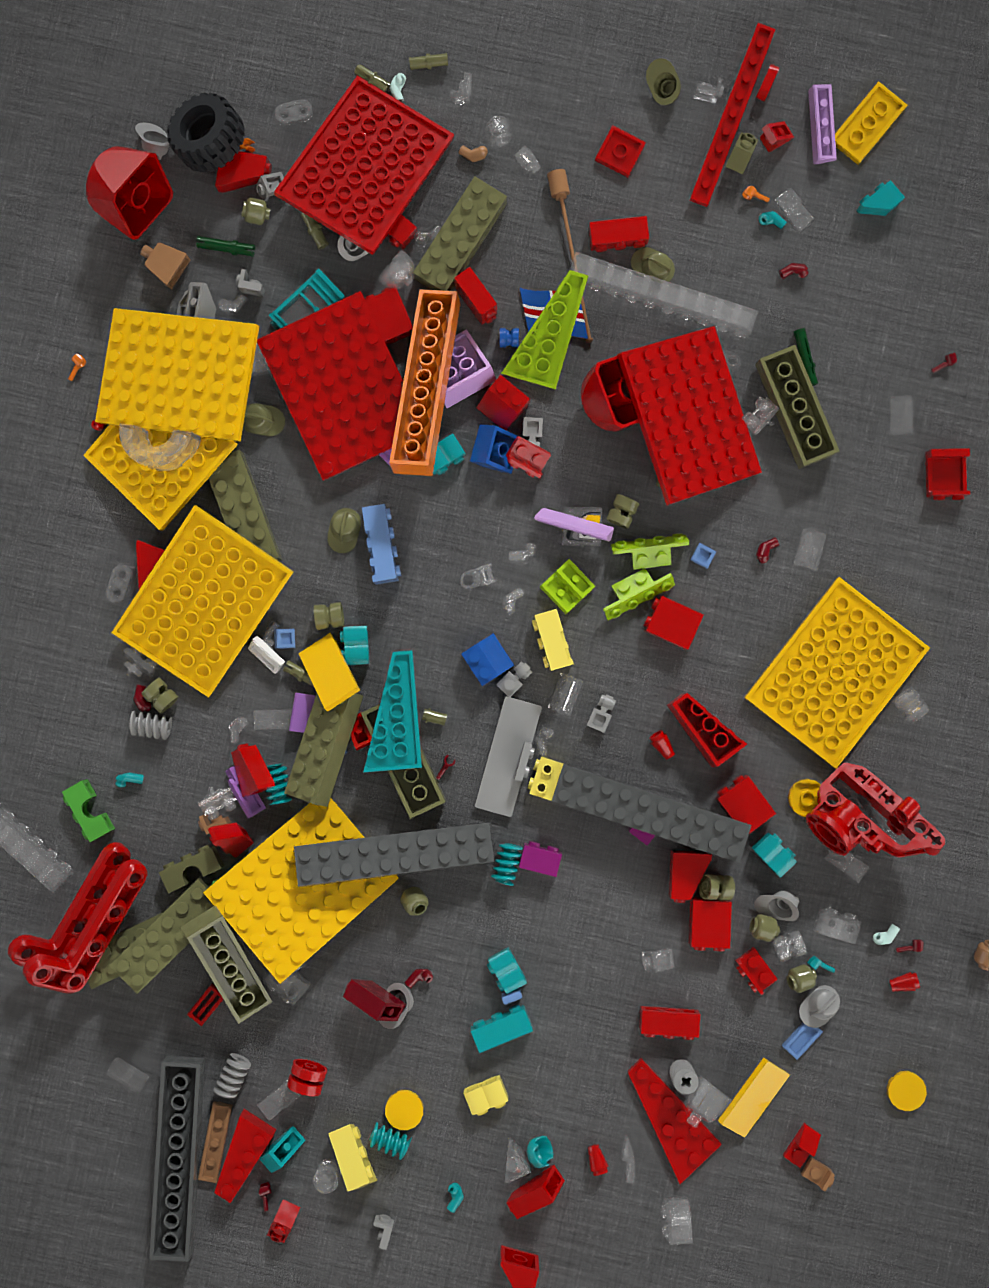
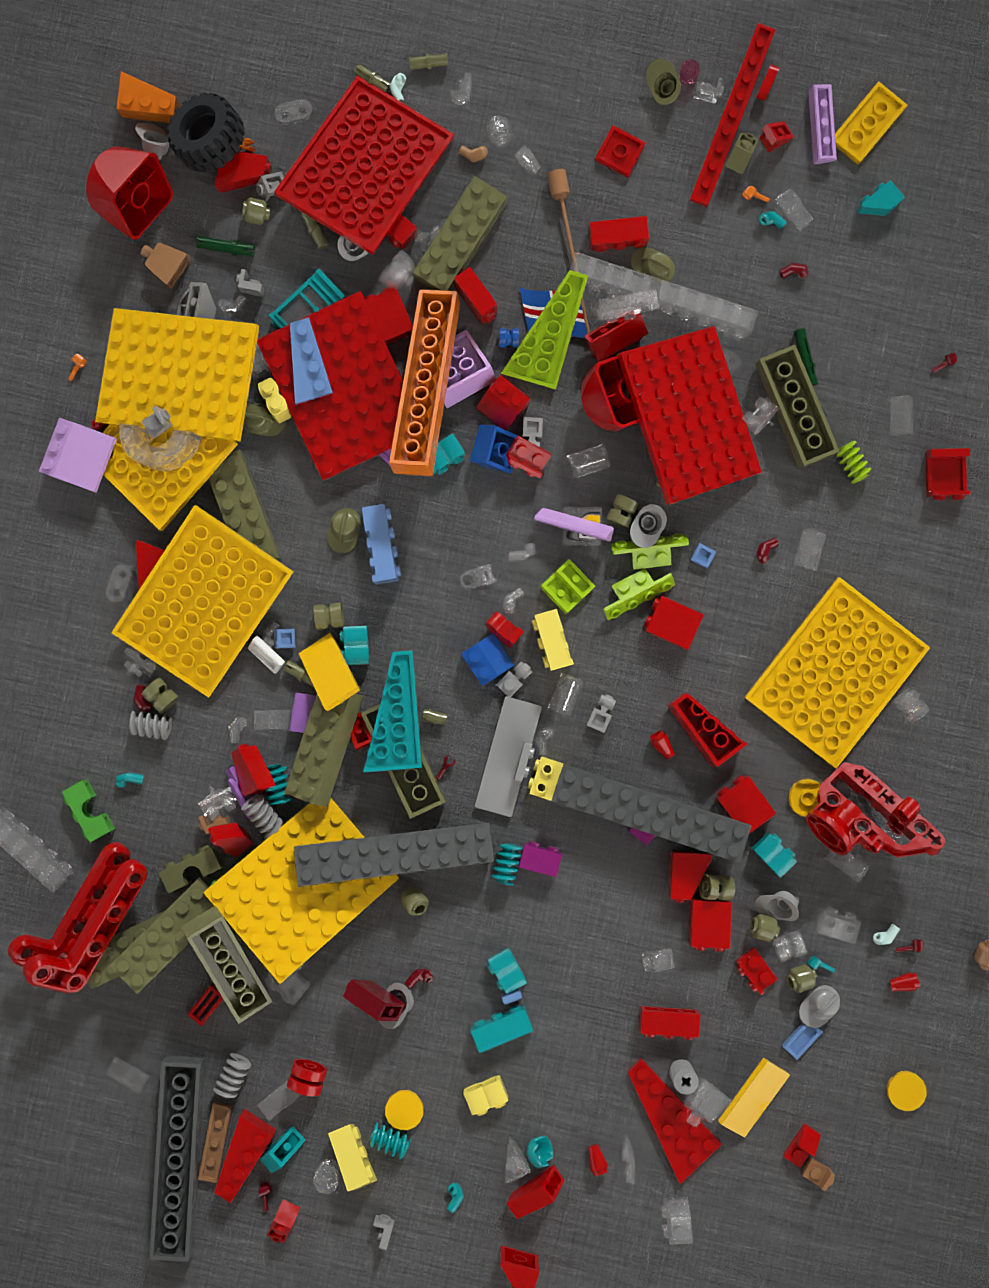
none -> lavender slope [39,418,117,492]
none -> orange wedge [116,71,181,123]
none -> light grey bracket [142,406,173,439]
none -> light grey piece [241,795,283,839]
none -> light yellow brick [258,377,291,424]
none -> medium blue wing [290,317,333,405]
none -> red leg [485,612,524,648]
none -> clear slope [567,444,610,478]
none -> red brick [584,308,648,362]
none -> clear bracket [586,289,661,323]
none -> light grey piece [630,504,667,548]
none -> clear pink wheel [679,59,700,84]
none -> lime piece [836,440,871,484]

